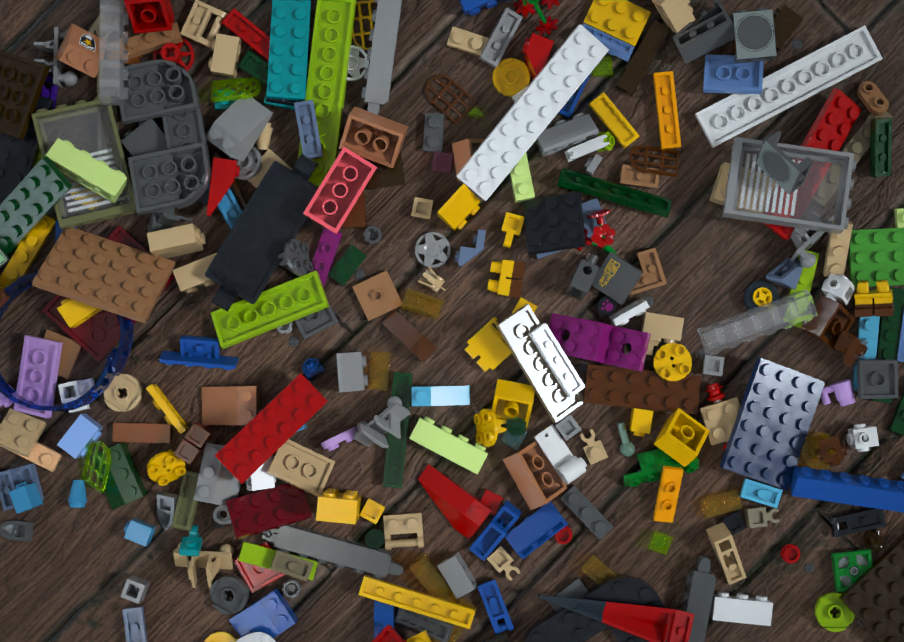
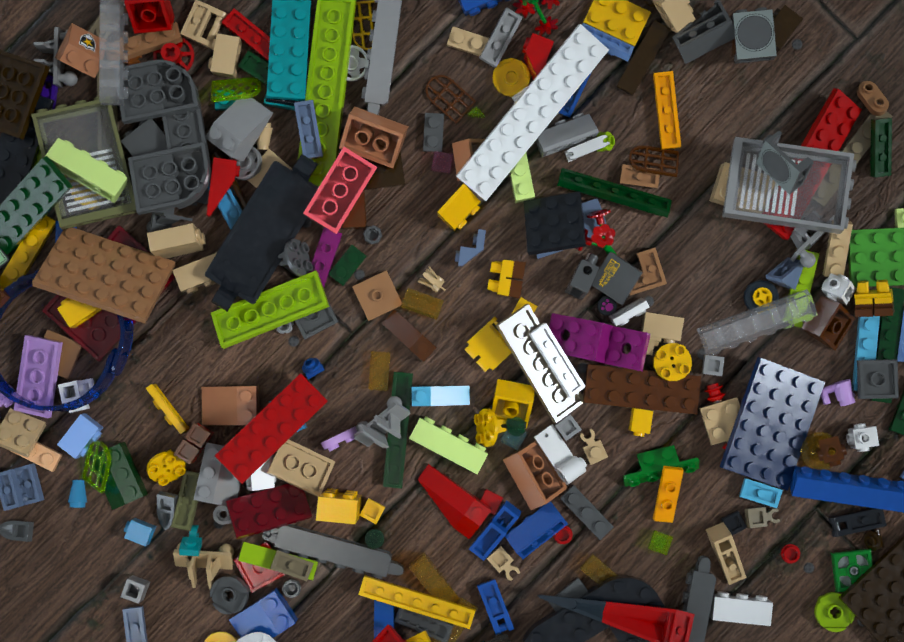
dark azure brick [9,482,43,514] -> none
tan plate [103,374,143,412] -> none
dark orange tile [112,422,172,443] -> none
blue bracket [159,335,239,370] -> none
light grey slope [336,352,368,393] -> none
tan plate [383,512,424,550] -> none
tan plate [411,197,434,220] -> none
light grey wheel [415,232,451,268] -> none
light grey hinge [437,551,478,599] -> none
yellow plate [501,212,525,248] -> none
light grey plate [584,154,603,176] -> none
yellow plate [588,92,640,149] -> none
clear neon green tile [593,56,613,77] -> none
sand green bar [617,421,635,456] -> none
yellow brick [654,408,710,467] -> none
white plate [695,25,883,148] -> none
clear yellow plate [699,489,743,519] -> none
medium blue plate [703,54,764,95] -> none
reddish brown brick [834,331,868,368] -> none

